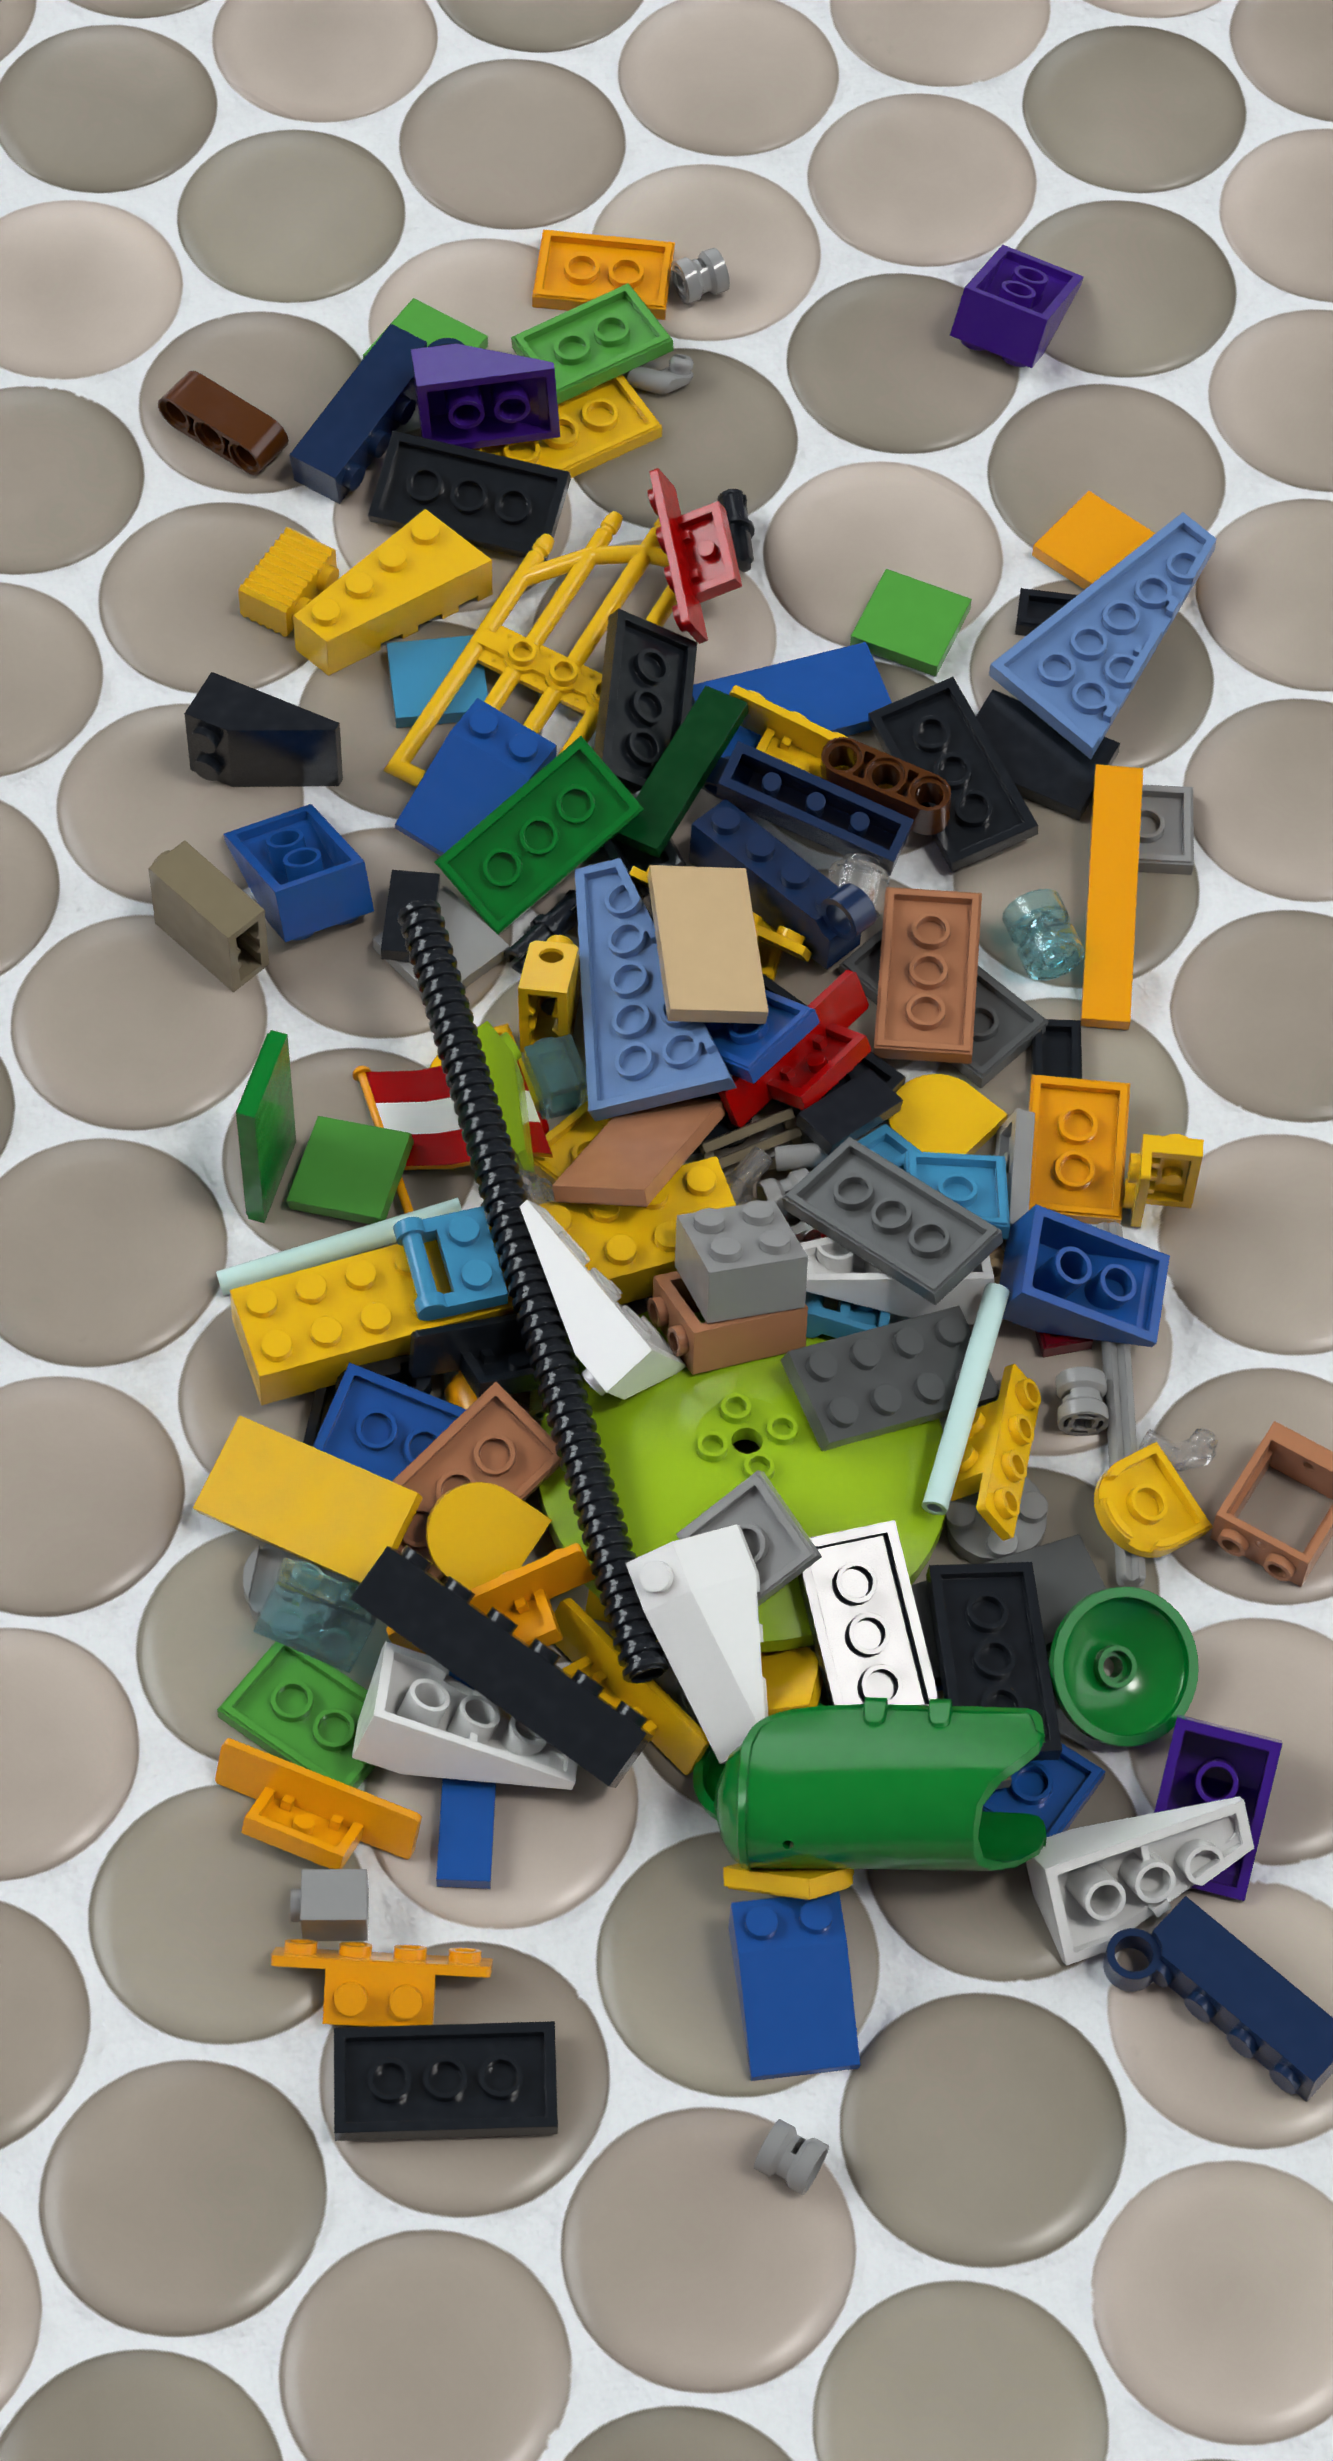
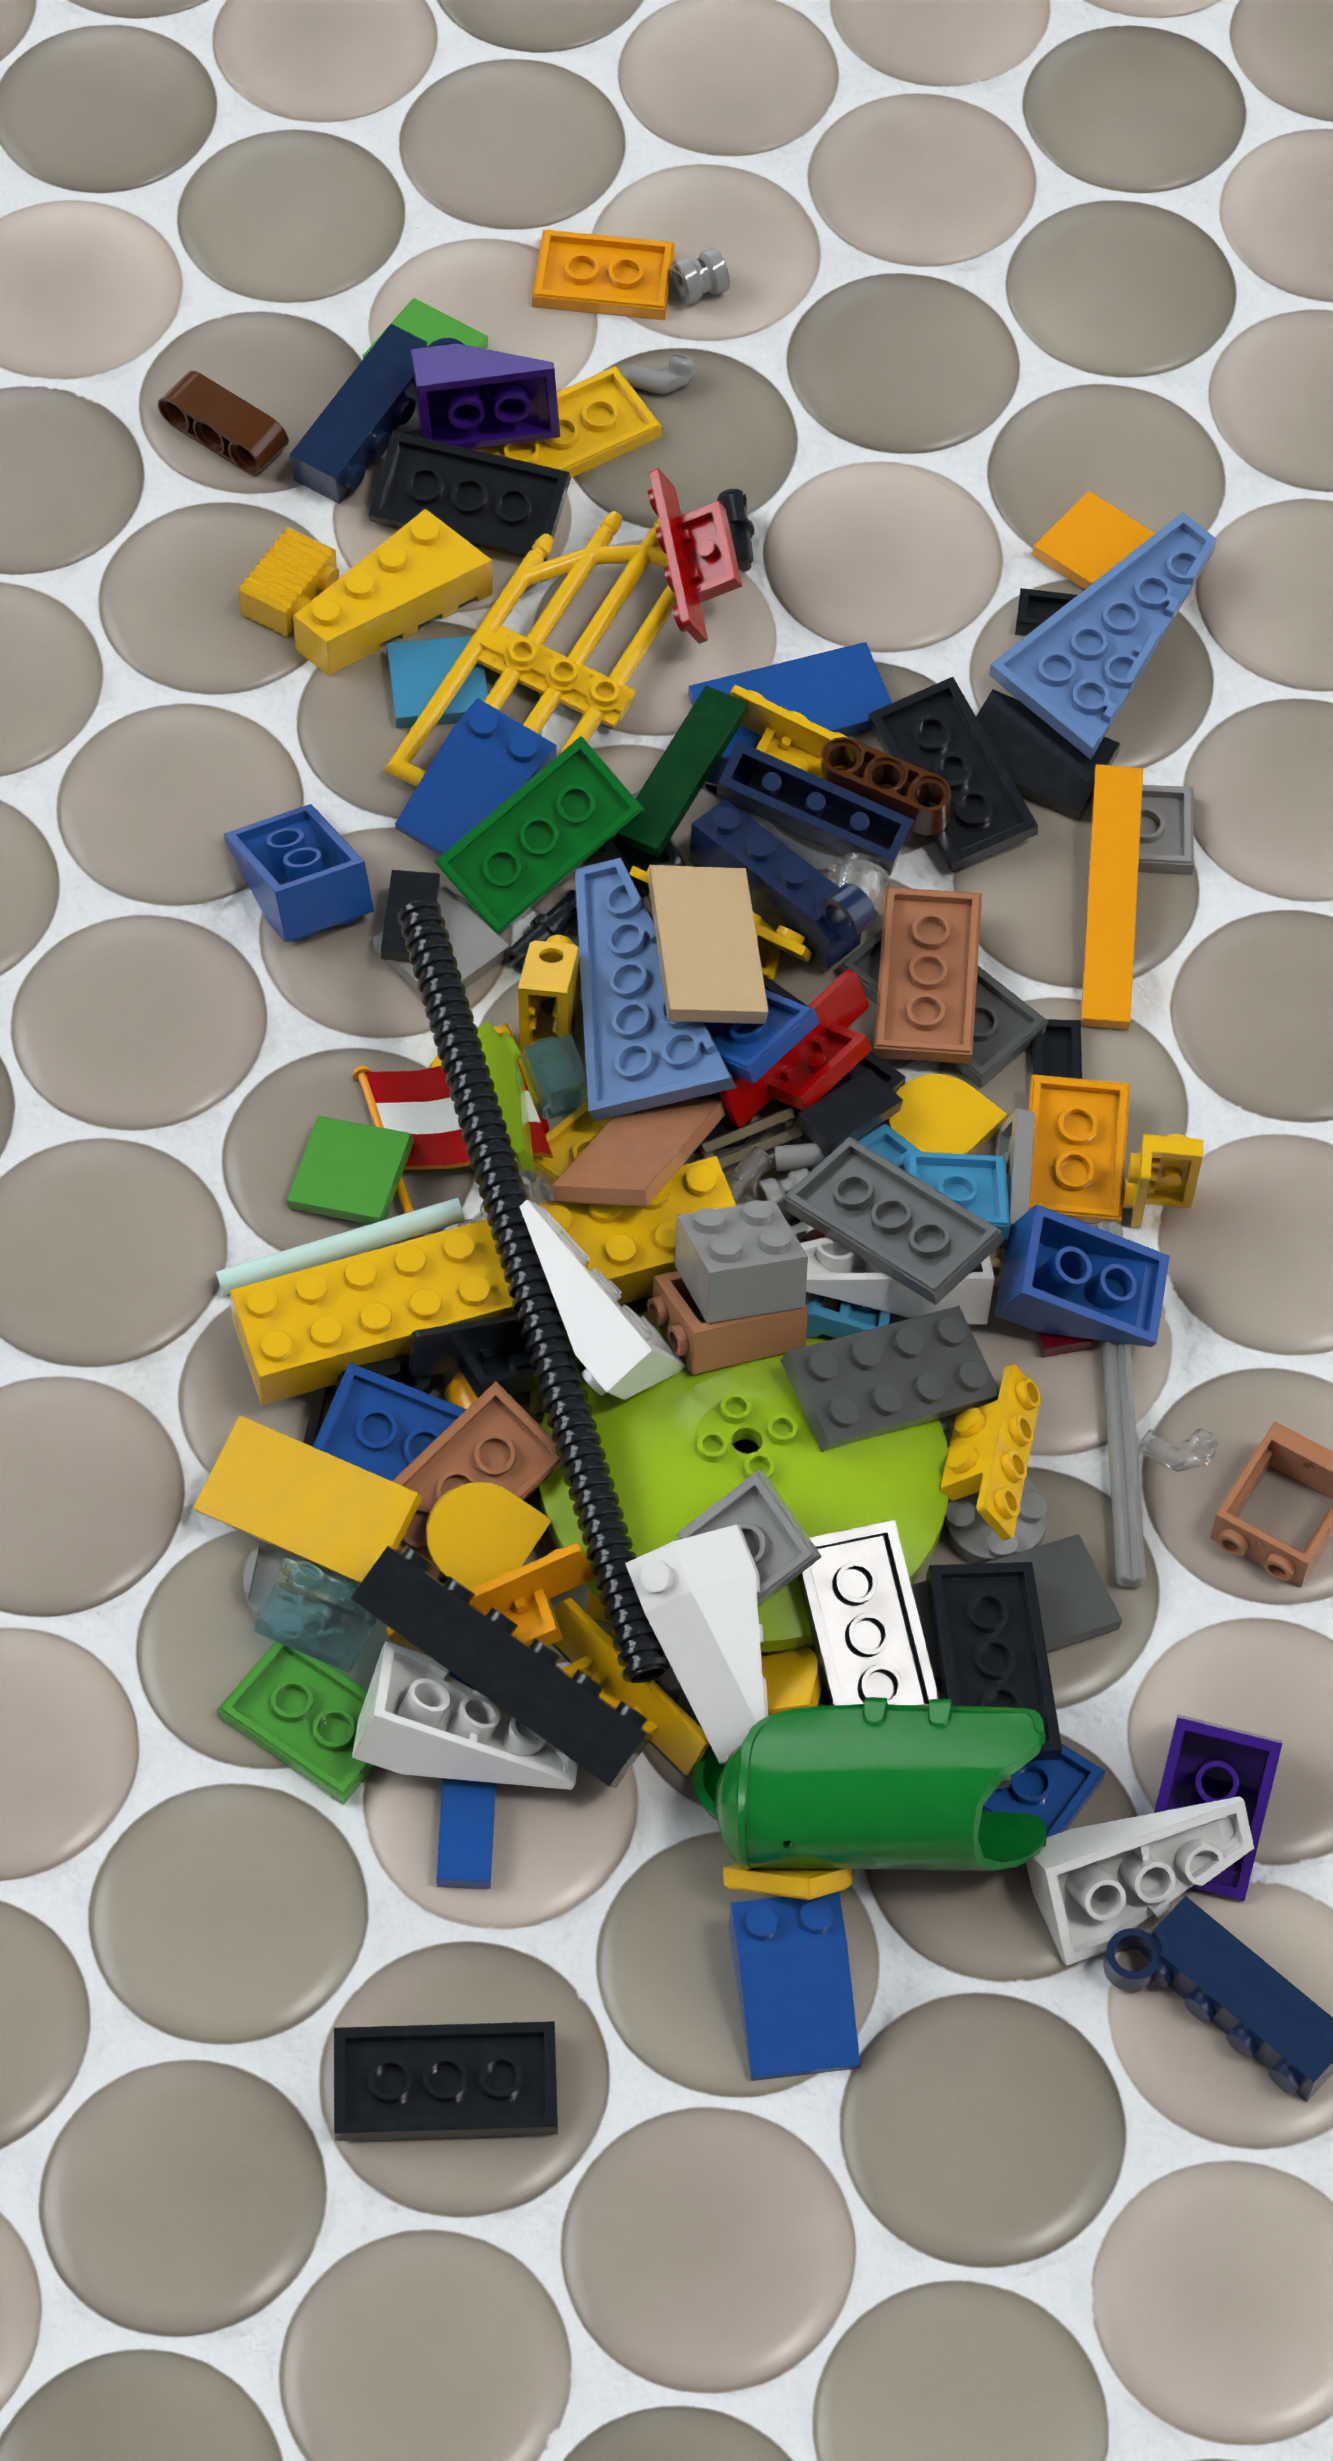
dark tan brick [148,840,269,993] -> none
black slope [184,672,343,787] -> none
light orange bracket [215,1738,422,1869] -> none
green tile [236,1030,296,1223] -> none
light orange bracket [271,1939,493,2027] -> none
light grey brick [290,1869,369,1941] -> none
dark azure plate [393,1206,508,1321] -> none
bright green tile [511,283,674,404] -> none
black plate [594,608,697,794] -> none
light grey wheel [754,2119,829,2195] -> none
bright green tile [850,569,972,677] -> none
light aqua piece [922,1283,1010,1515] -> none
dark purple slope [949,245,1084,368] -> none
clear light blue wheel [1002,889,1085,981] -> none
green dish [1049,1587,1199,1746] -> none
light grey wheel [1055,1367,1109,1436] -> none
yellow tile [1094,1442,1213,1558] -> none

